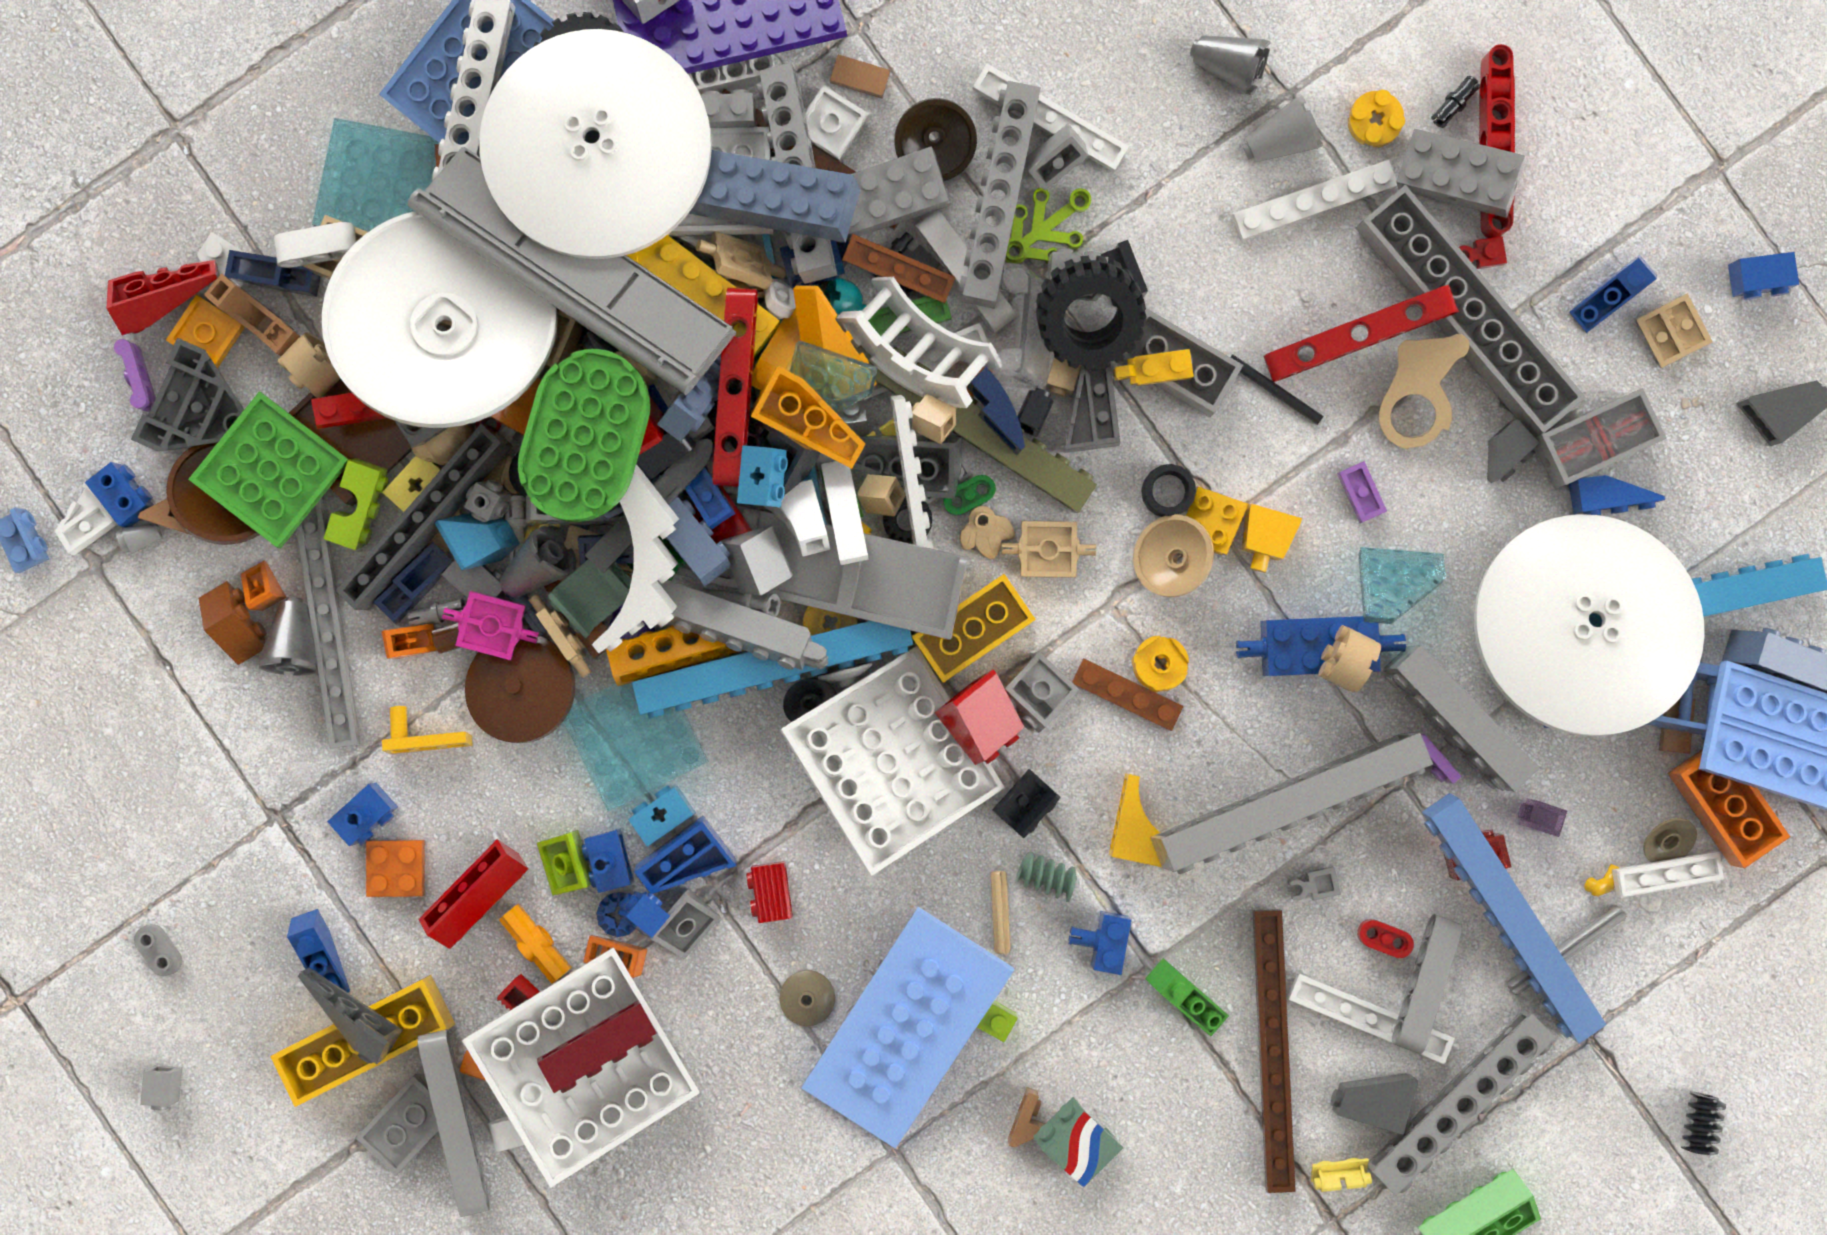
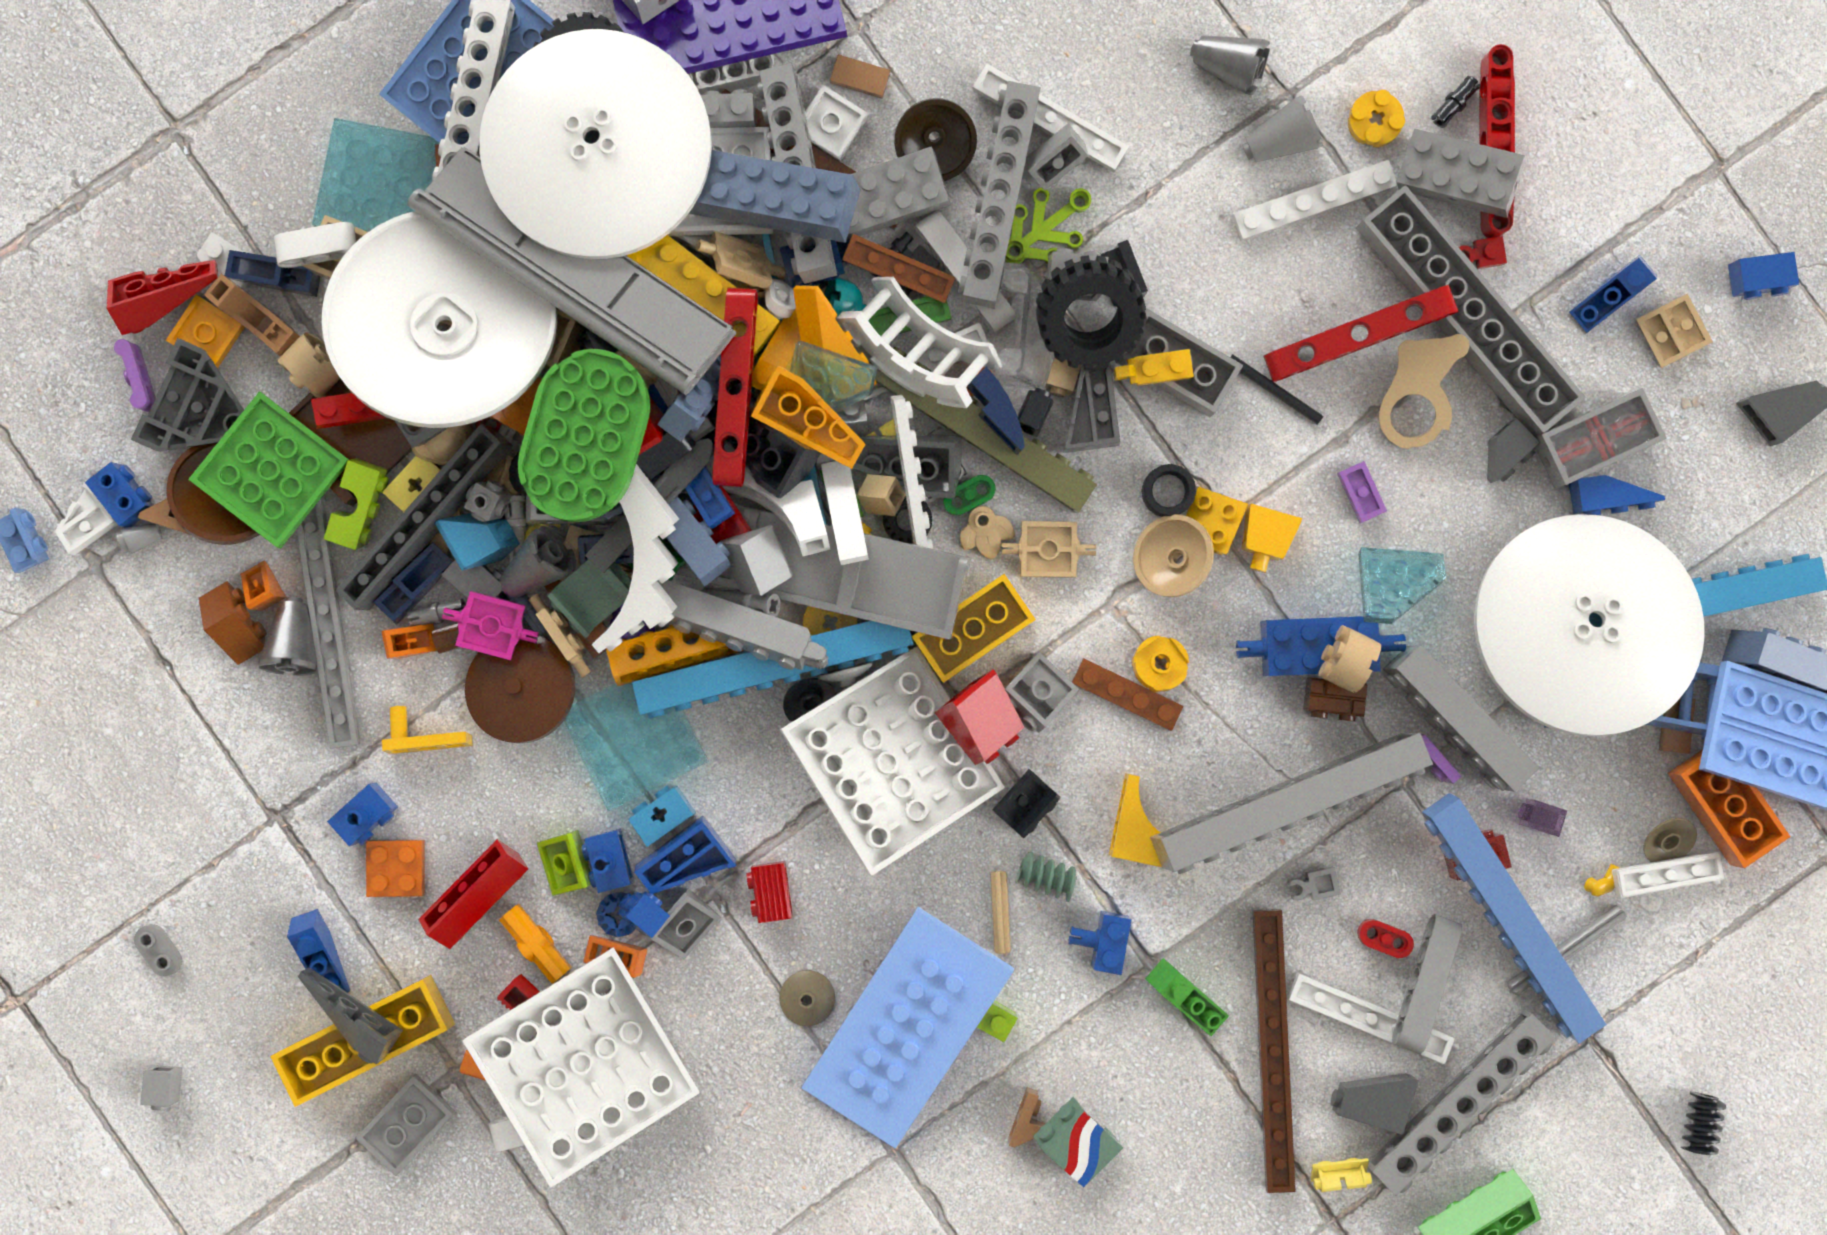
light grey beam [418,1029,490,1217] -> none
dark red brick [537,1000,657,1093] -> none
dark azure brick [737,446,788,507] -> none
tan brick [912,394,956,444] -> none
none -> reddish brown brick [1303,677,1368,722]

